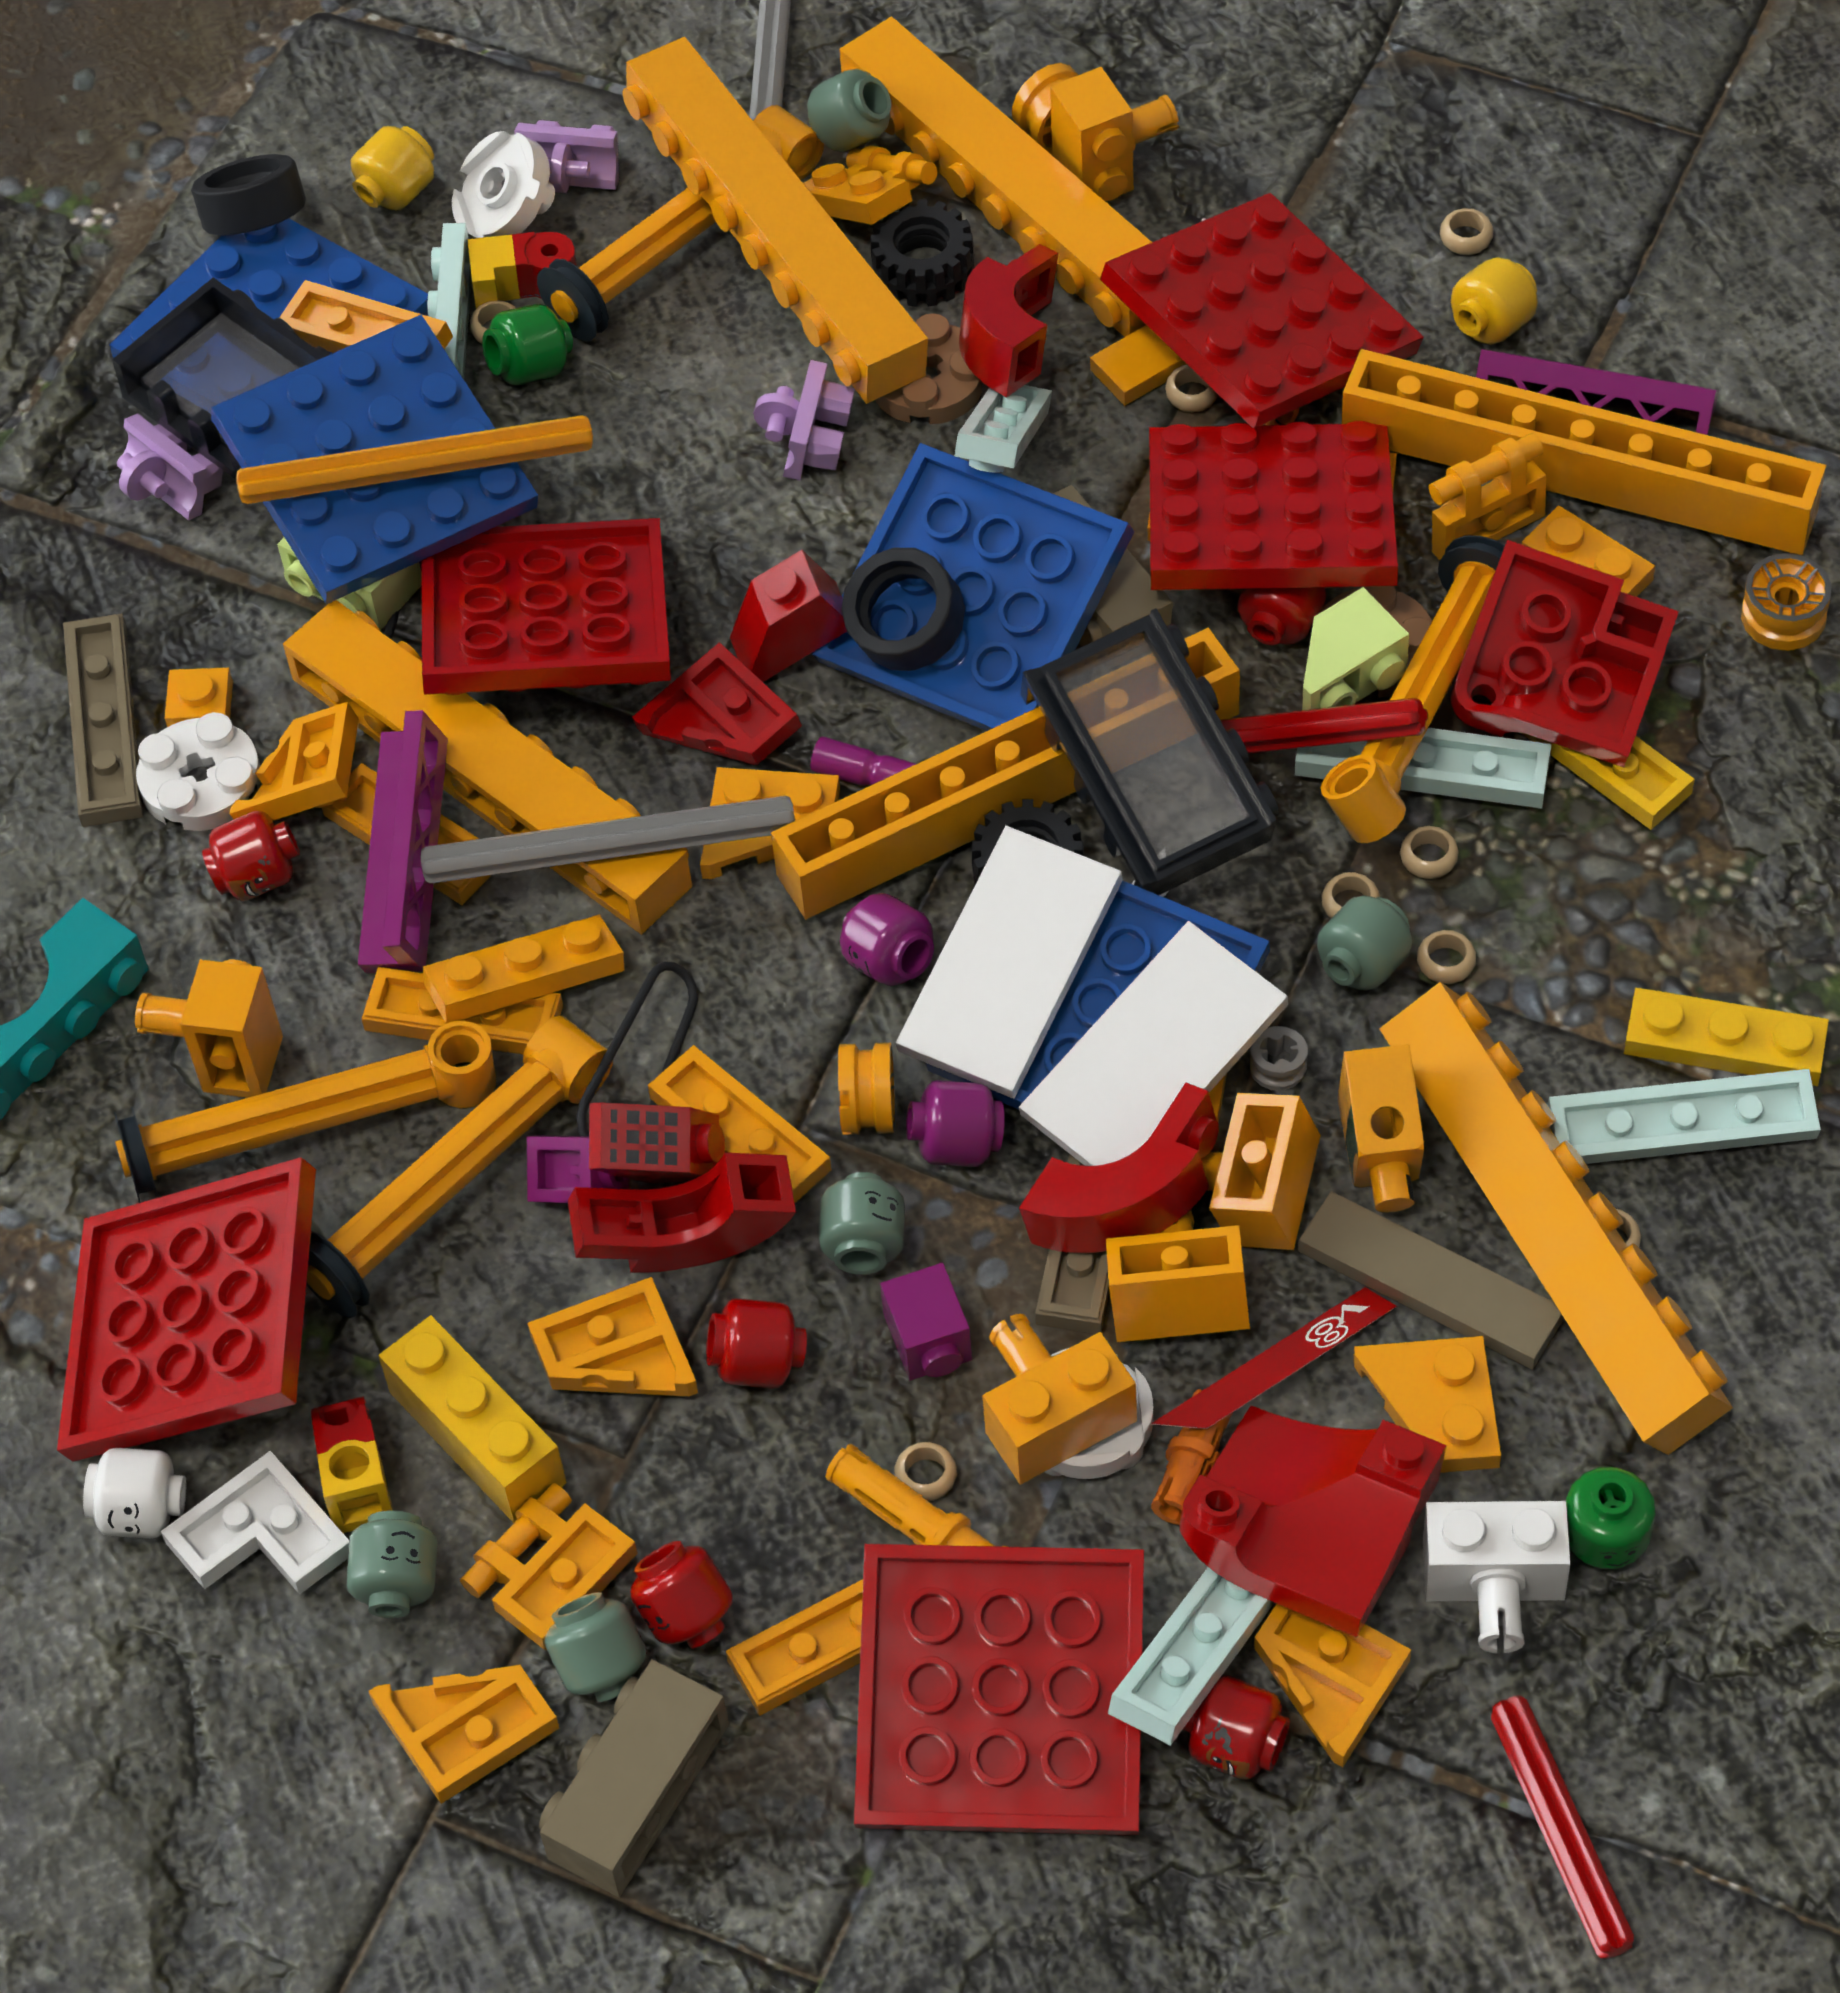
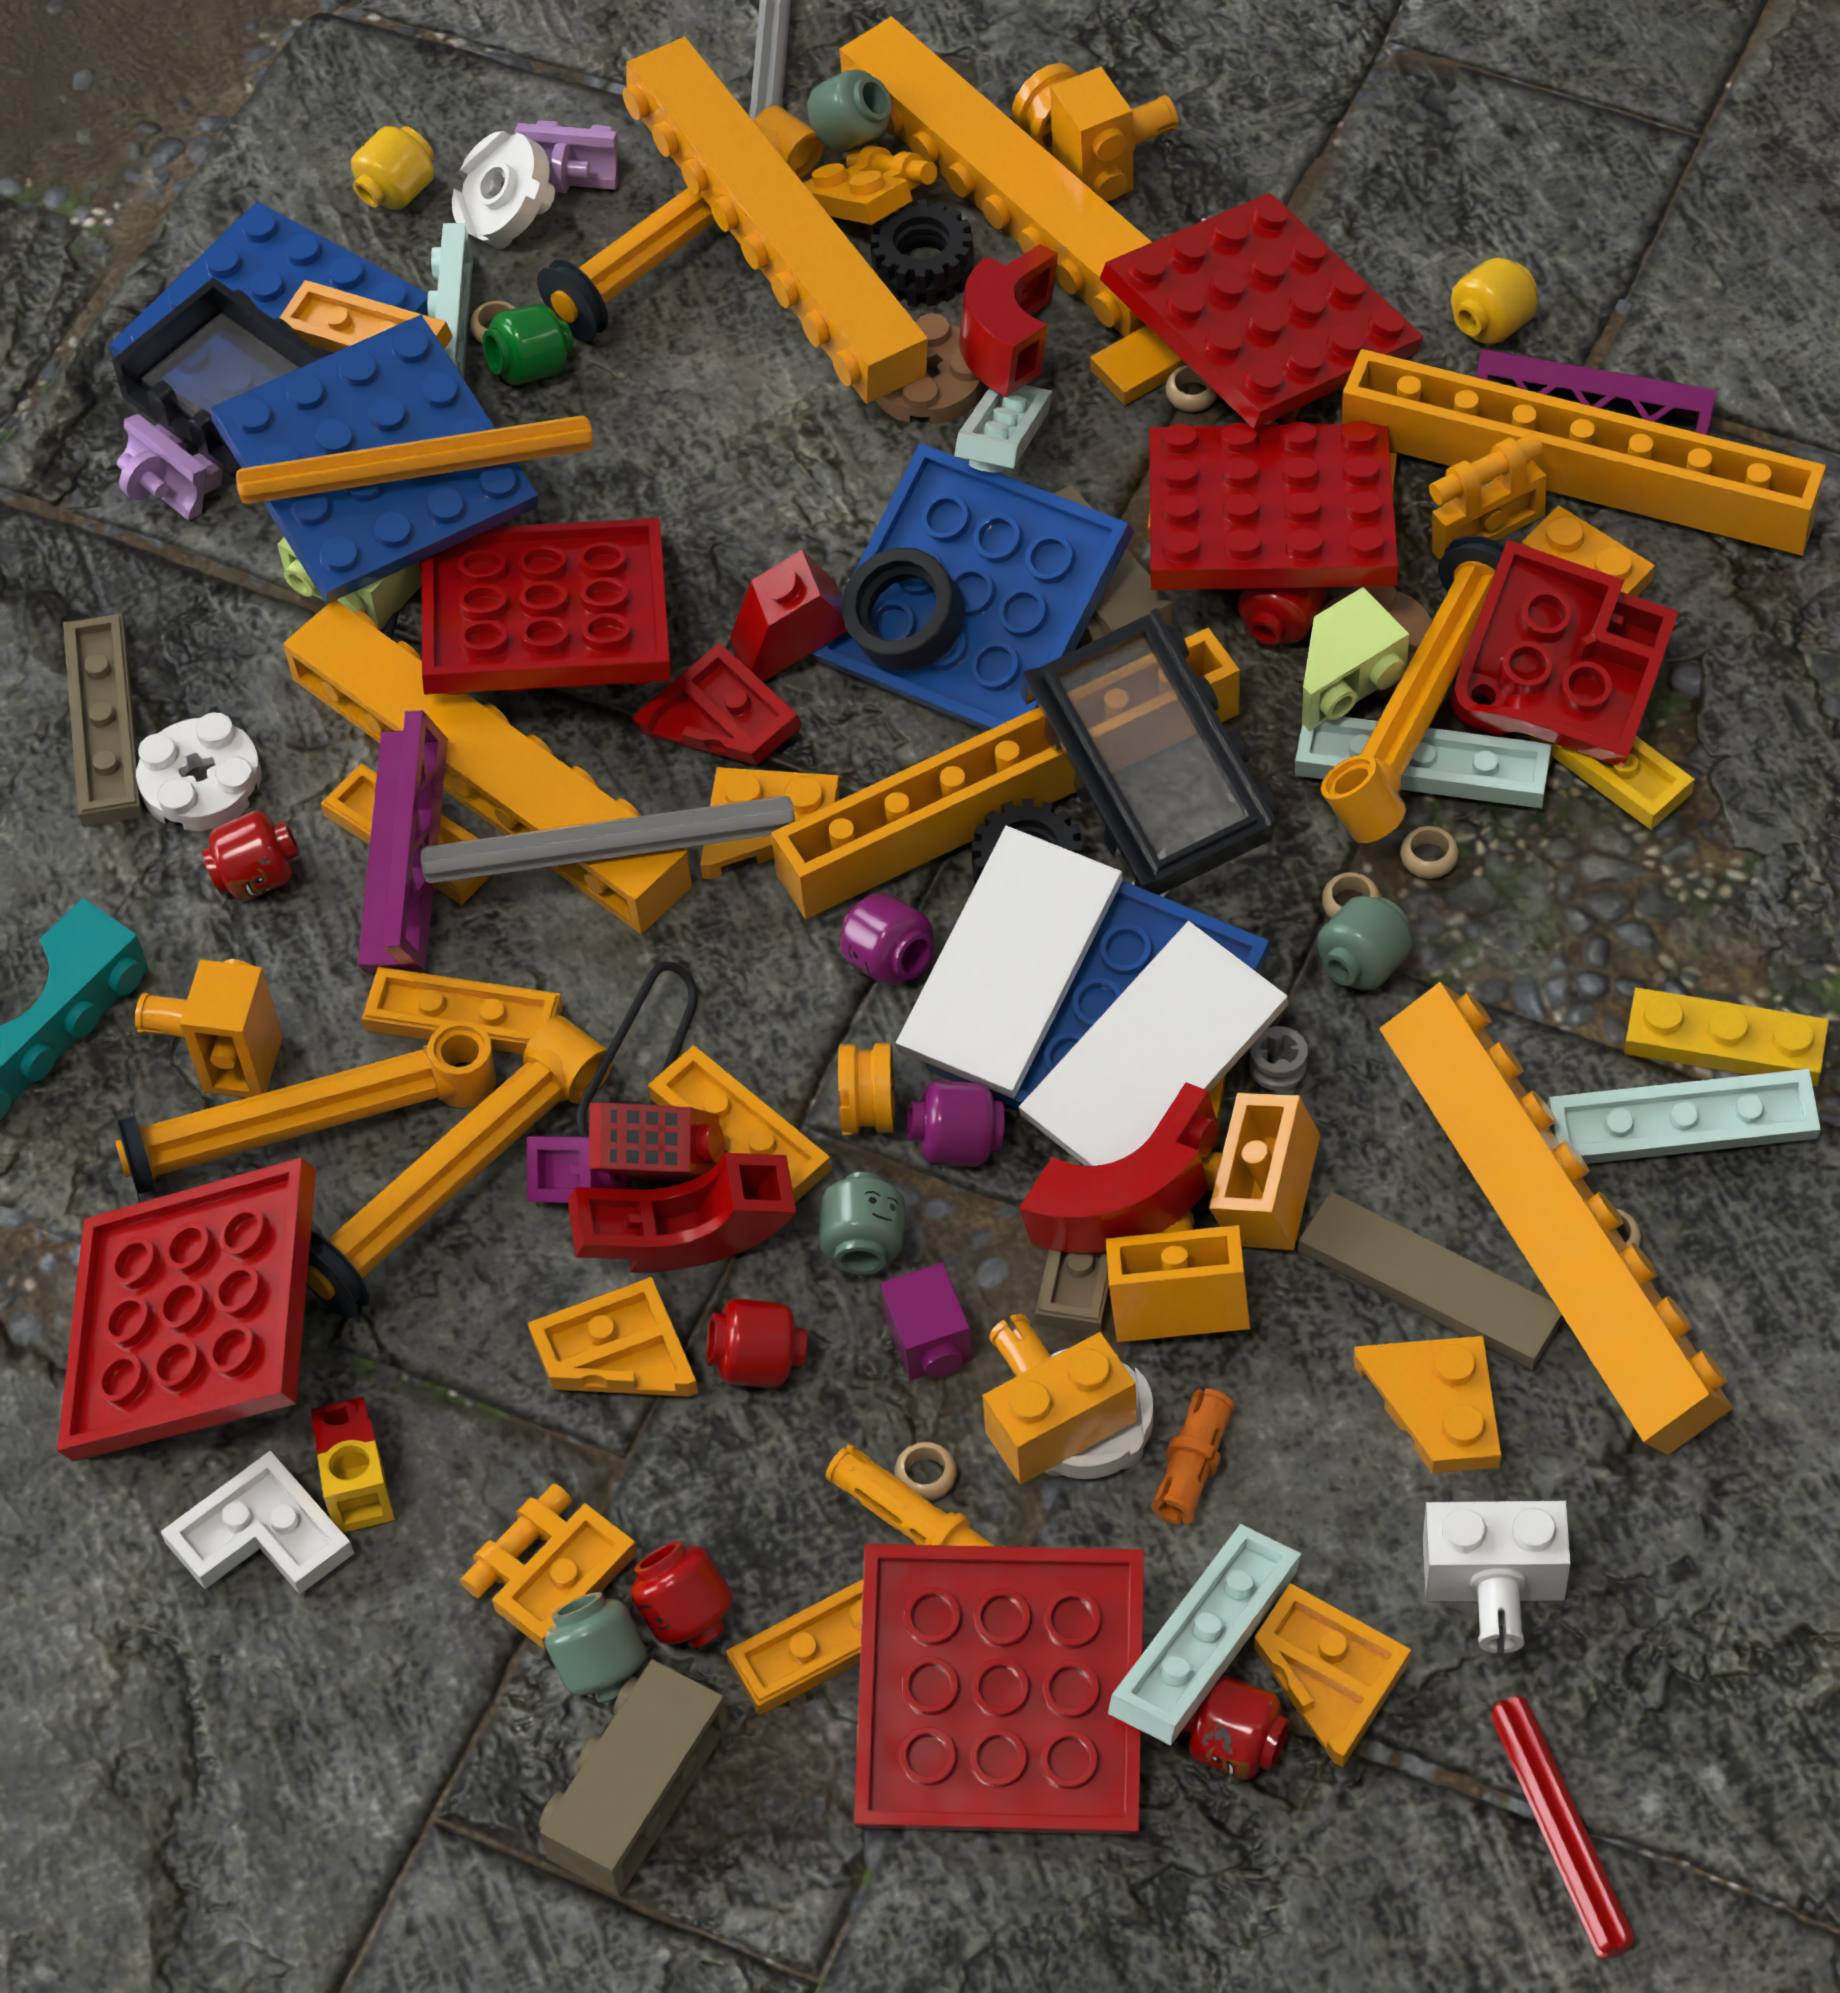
white head [83,1448,186,1538] -> none
light orange plate [164,667,233,727] -> none
black tyre [191,154,306,236] -> none
light orange wing [229,702,359,821] -> none
sand green head [346,1510,438,1618] -> none
light orange wing [368,1665,560,1804] -> none
yellow brick [378,1315,567,1523] -> none
light orange plate [423,914,624,1024] -> none
leg [467,232,577,309] -> none
lavender hips [753,360,855,480] -> none
magenta piece [810,736,917,786] -> none
red sticker [1151,1287,1397,1429] -> none
red slope [1179,1405,1447,1637] -> none
red axle [1201,698,1428,756] -> none
light orange torso [1337,1044,1424,1213] -> none
tan piece [1417,930,1476,984] -> none
tan piece [1440,208,1493,255] -> none
green head [1565,1467,1656,1569] -> none
light orange wheel [1741,553,1832,651] -> none

